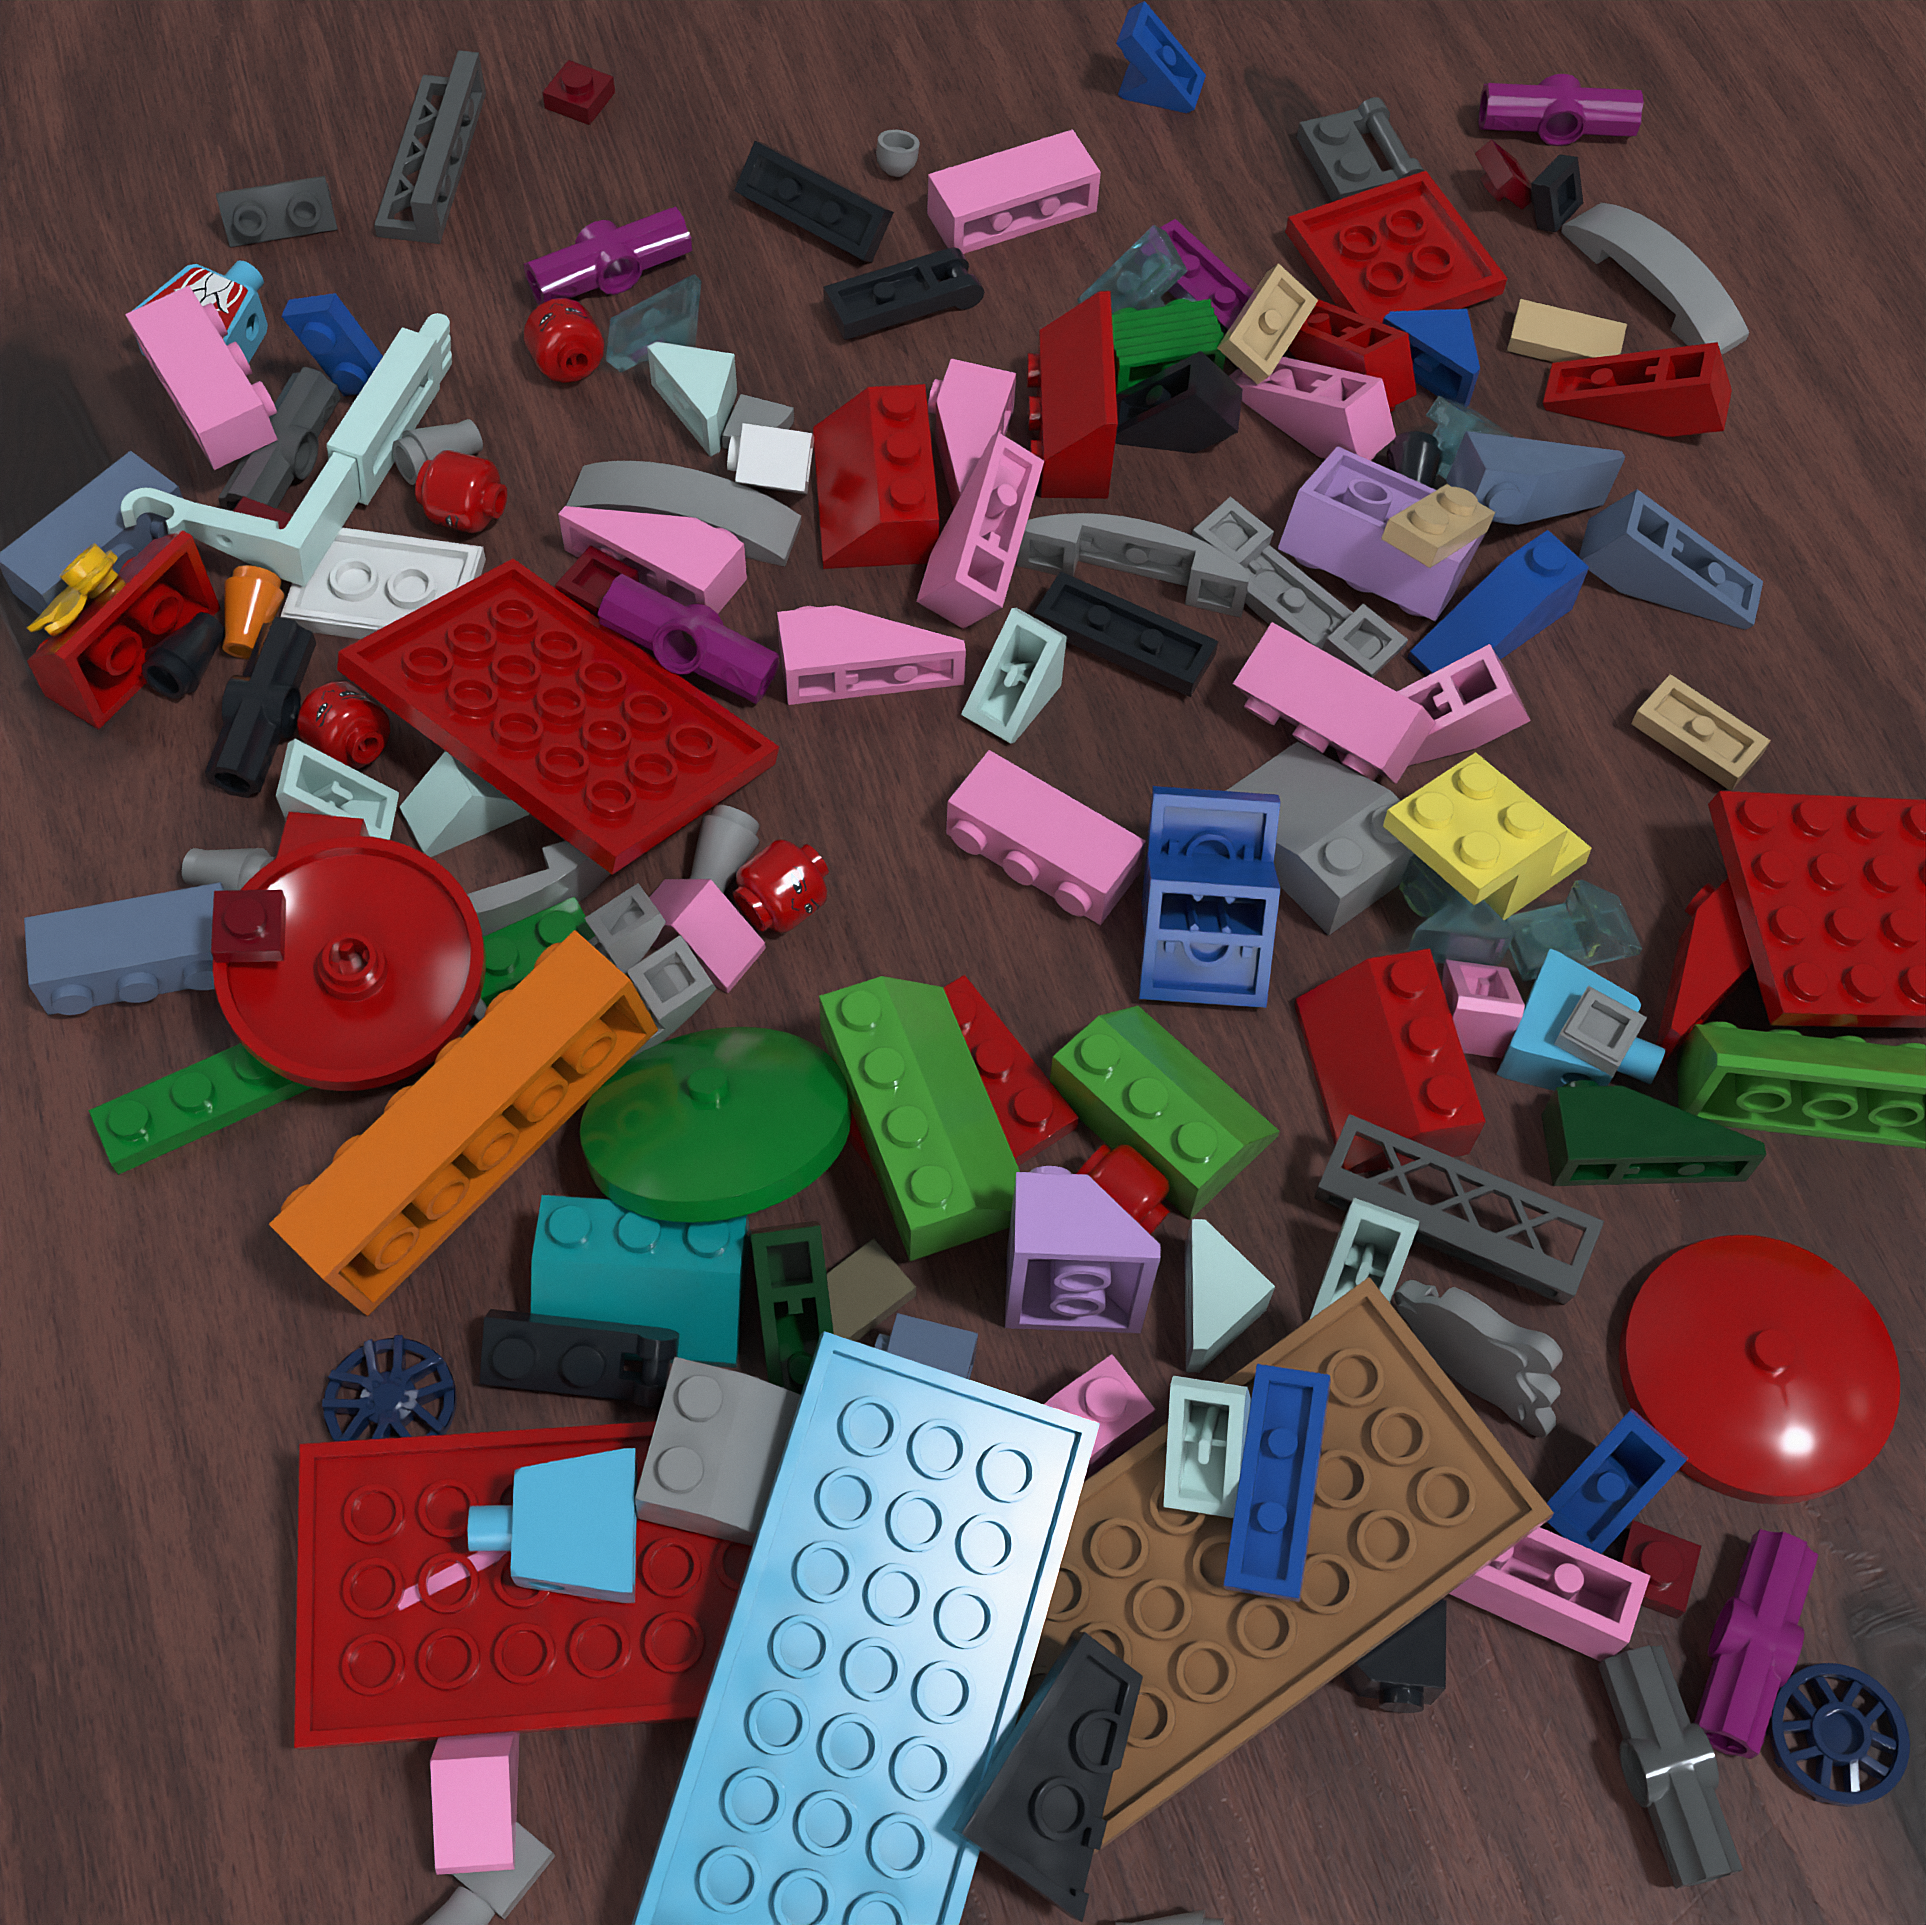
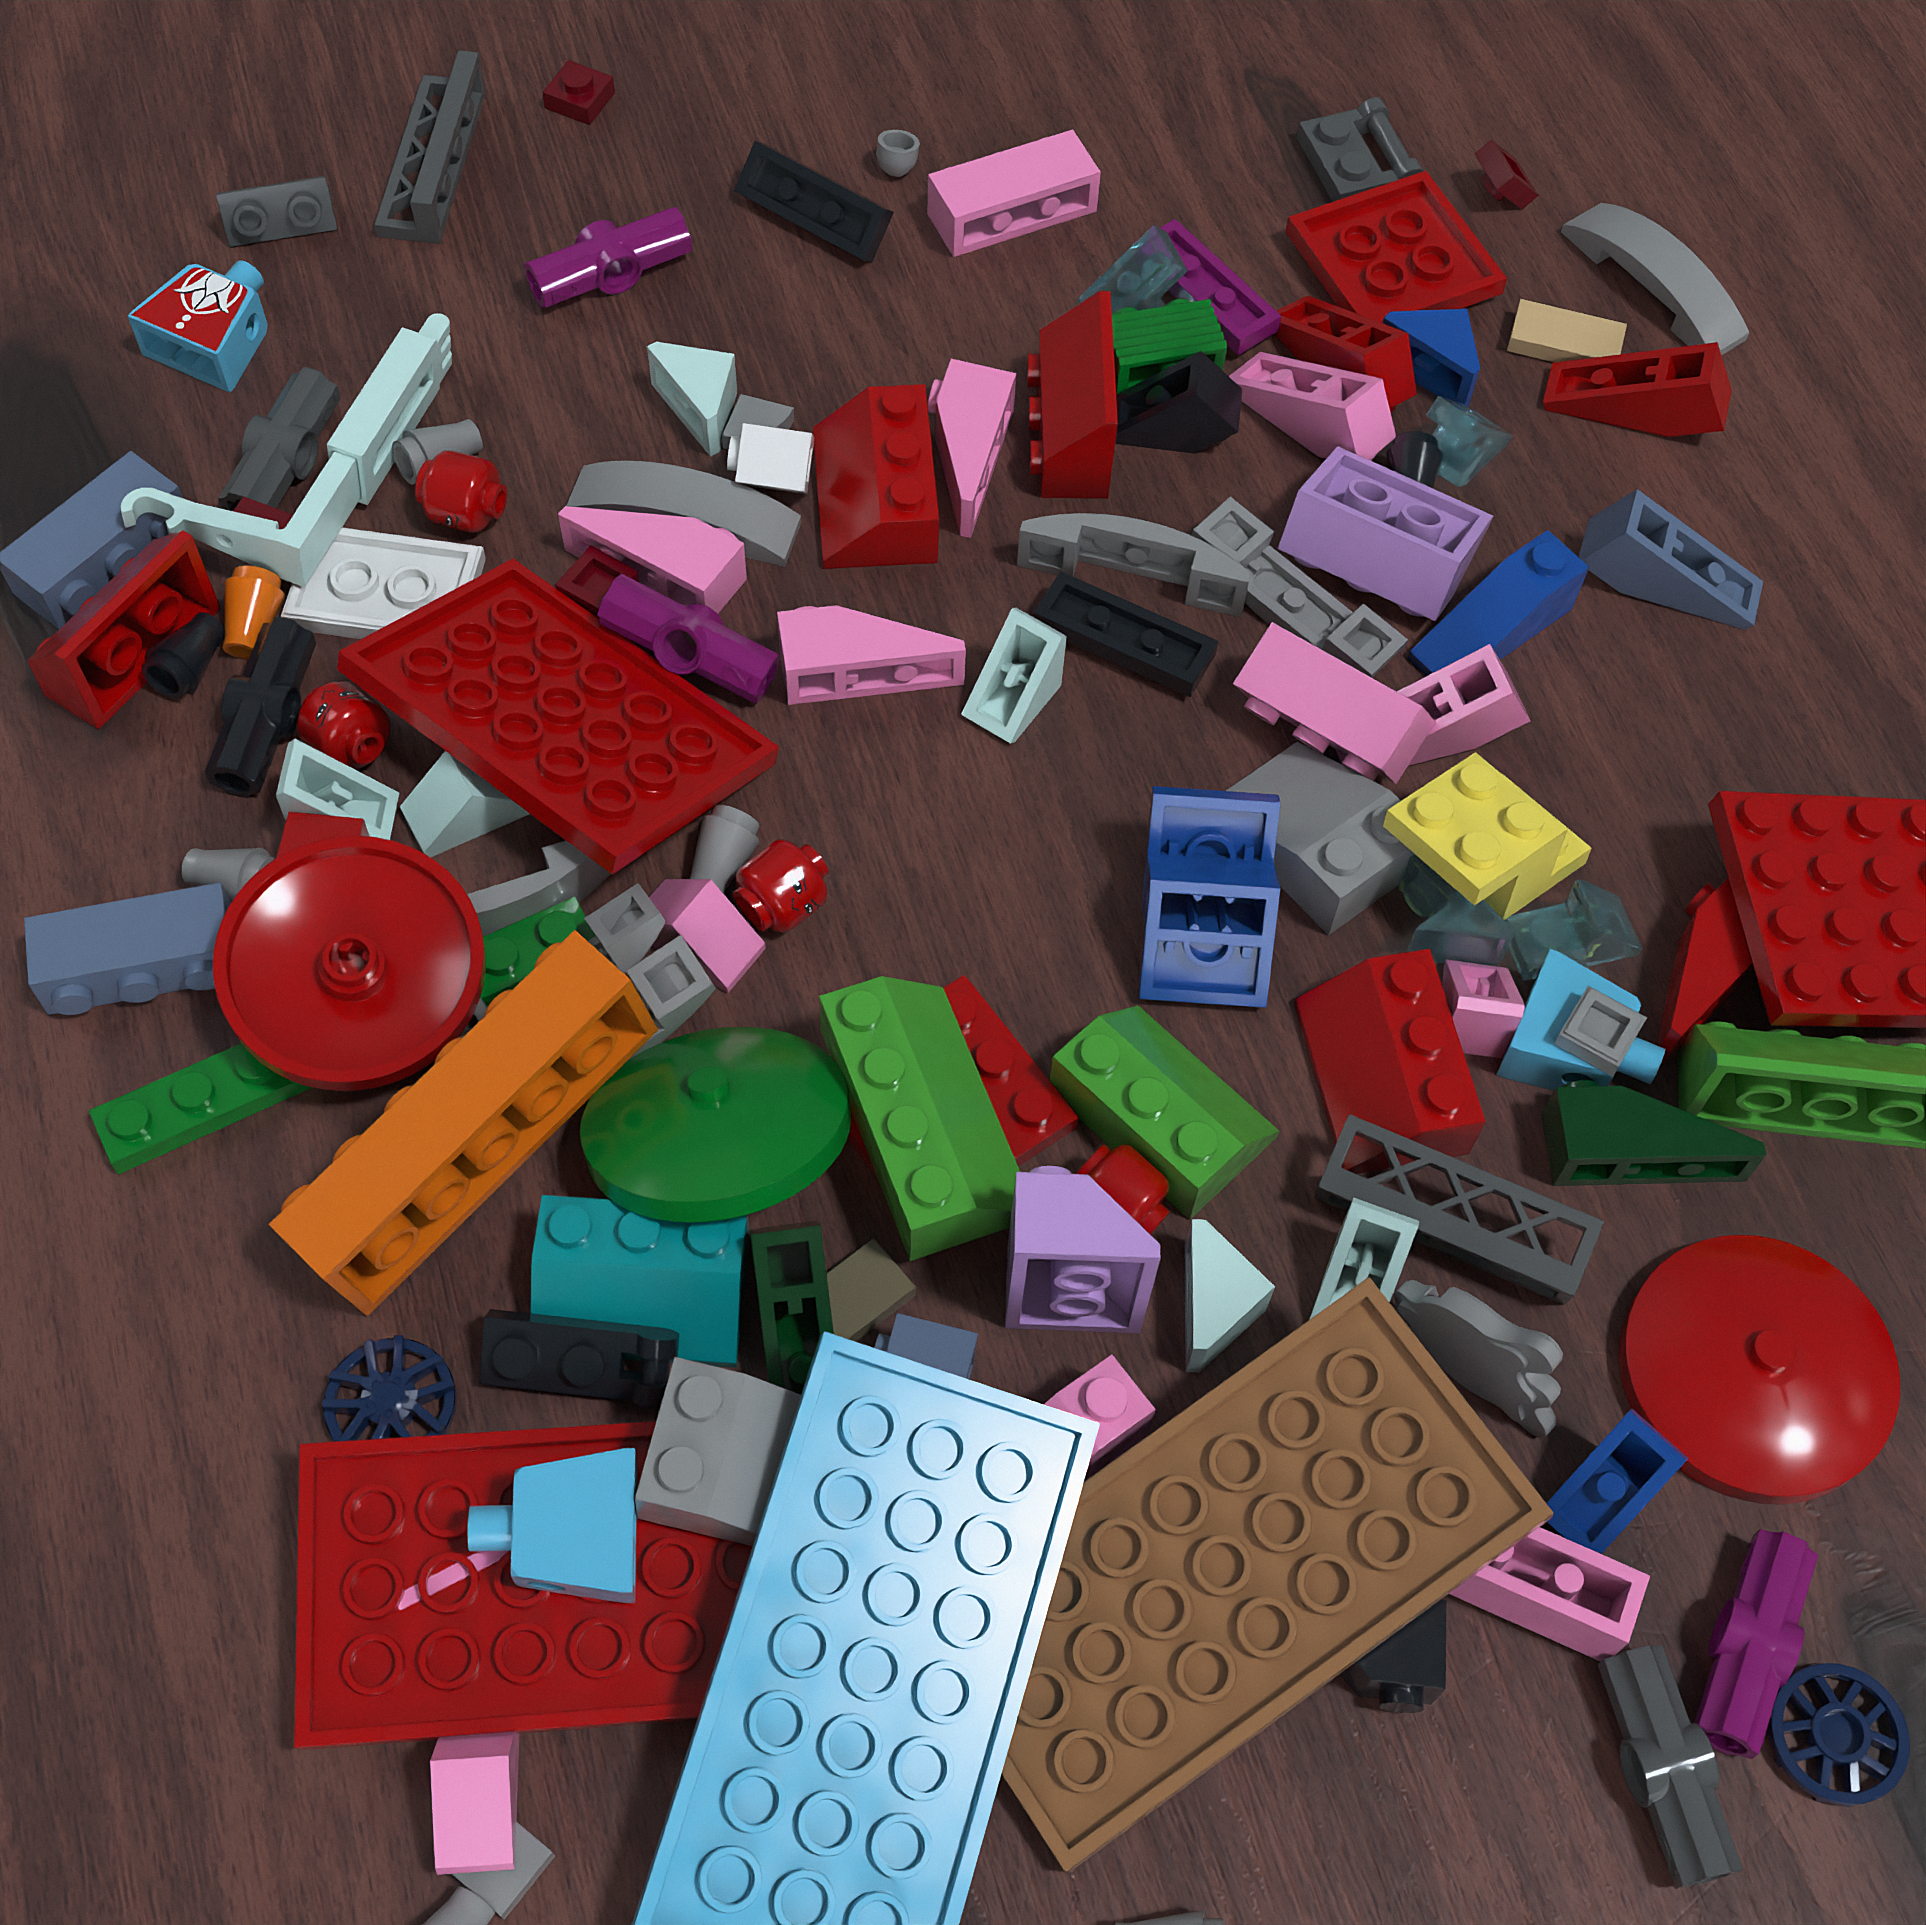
yellow plate [26,543,118,636] -> none
bright pink brick [125,285,278,470] -> none
dark red plate [211,889,287,963] -> none
blue plate [281,293,383,396] -> none
red head [524,298,604,383] -> none
clear light blue slope [606,274,701,373] -> none
black plate [823,247,985,340] -> none
bright pink slope [916,432,1044,629] -> none
bright pink brick [946,750,1146,925] -> none
black wing [952,1631,1143,1922] -> none
blue slope [1116,1,1206,114] -> none
light aqua slope [1164,1376,1251,1518] -> none
tan plate [1217,263,1318,385] -> none
blue plate [1224,1364,1331,1602] -> none
tan plate [1381,484,1495,568] -> none
sand blue slope [1446,431,1625,525] -> none
magenta piece [1478,74,1644,146] -> none
black plate [1531,154,1584,232] -> none
dark red plate [1617,1520,1702,1619] -> none
tan plate [1631,674,1771,791] -> none

